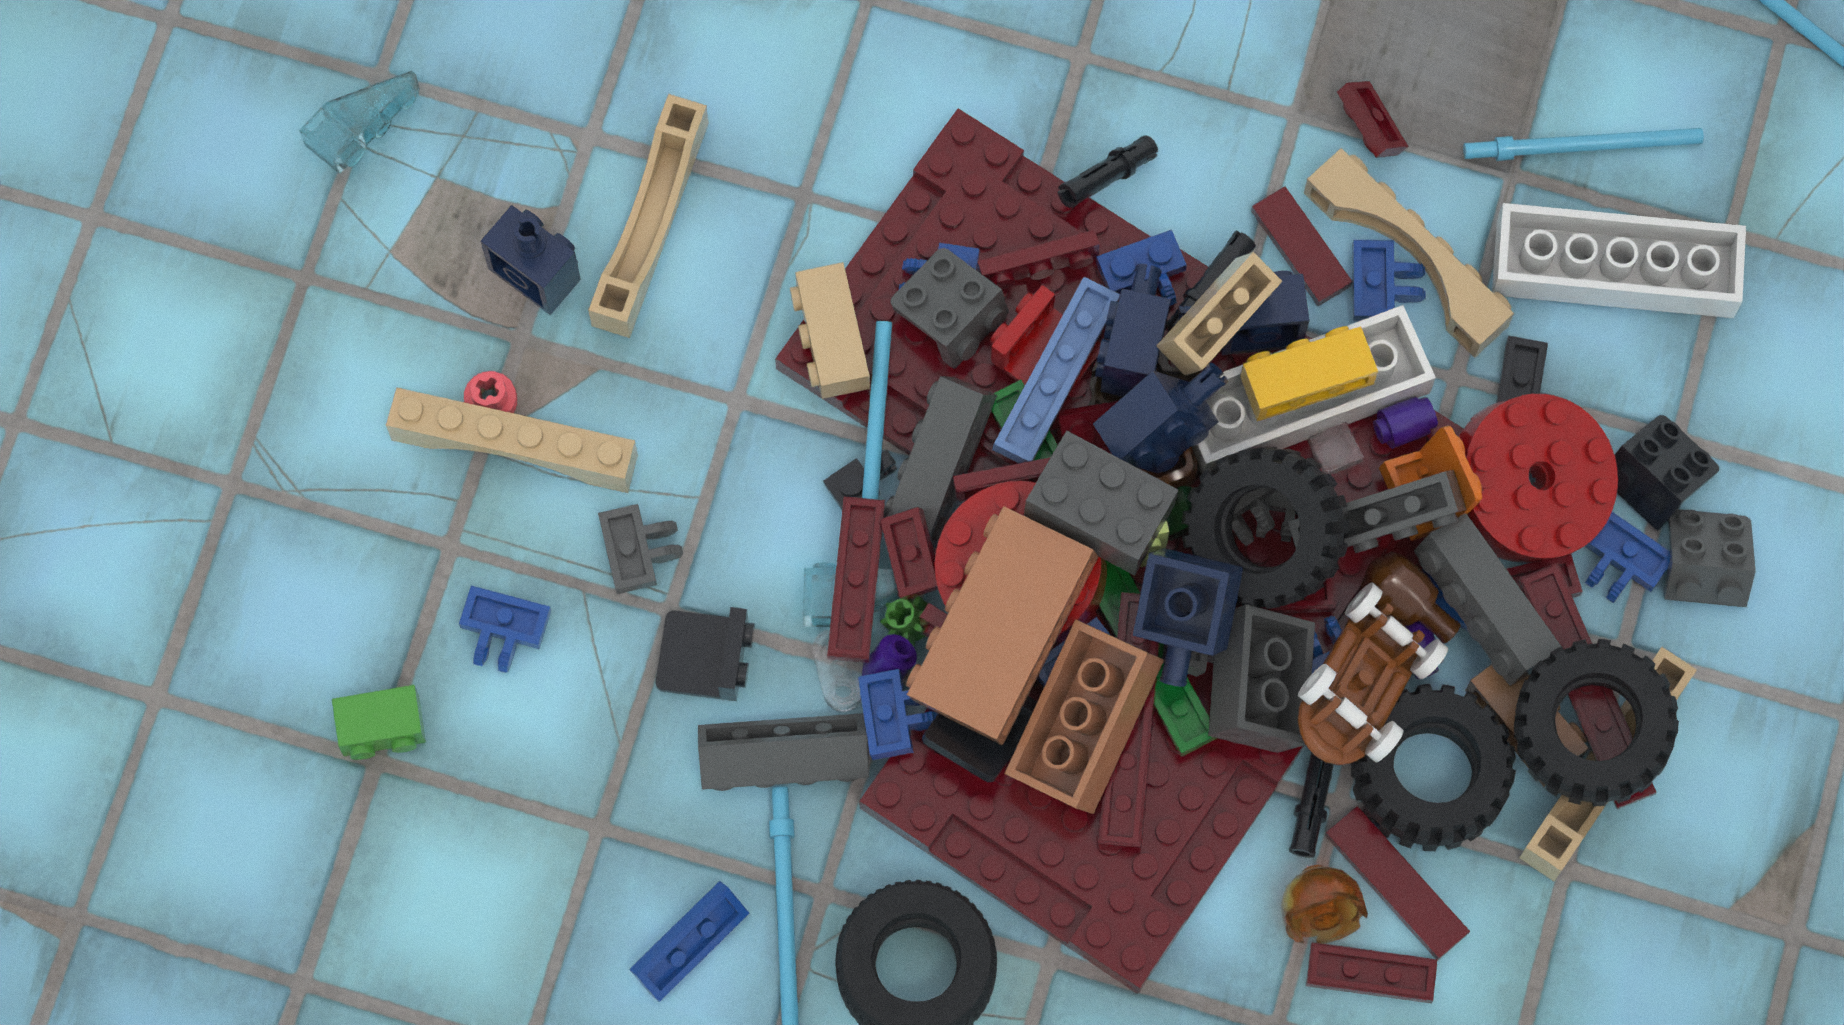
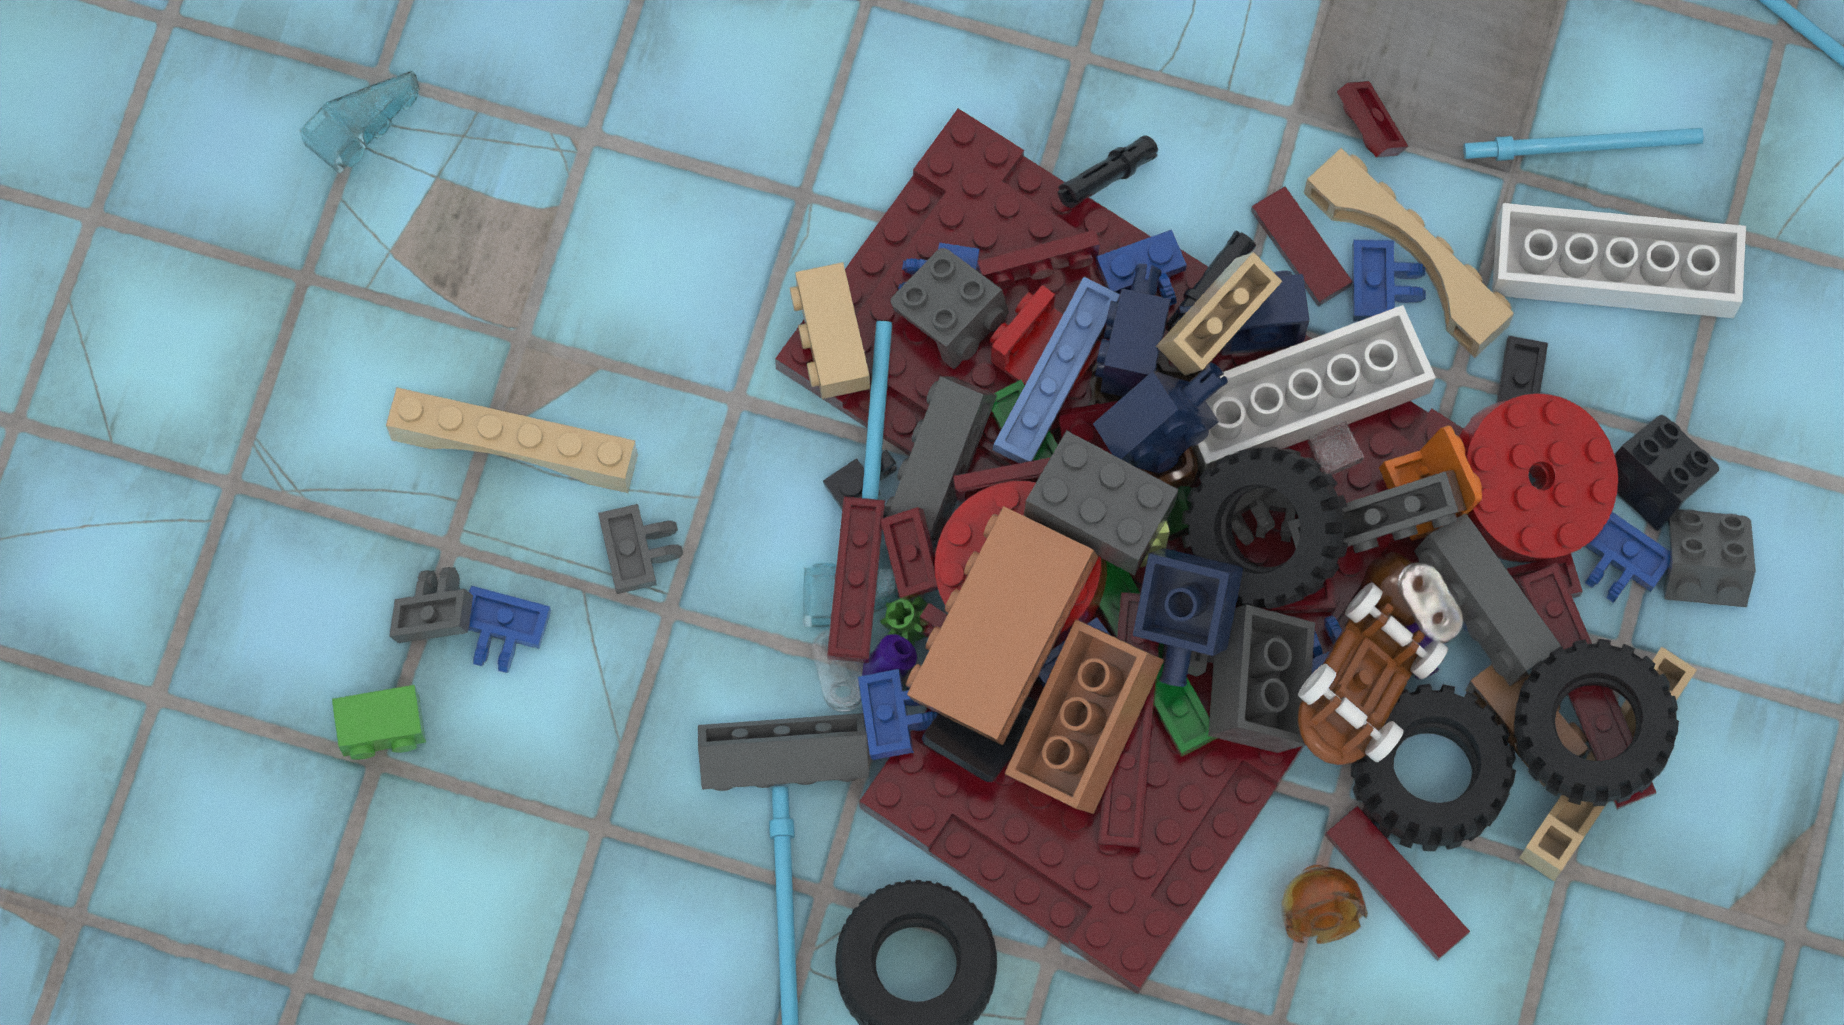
coral piece [464,371,517,413] -> none
dark blue brick [481,205,581,315] -> none
tan arch [588,94,709,338] -> none
blue plate [629,881,749,1002] -> none
black bracket [655,607,755,702] -> none
yellow brick [1240,326,1378,422] -> none
black pin [1289,752,1334,858] -> none
dark red tile [1306,942,1438,1004] -> none
dark purple brick [1373,396,1438,449] -> none
none -> dark grey hinge [389,567,473,643]
none -> clear plate [1398,562,1463,642]

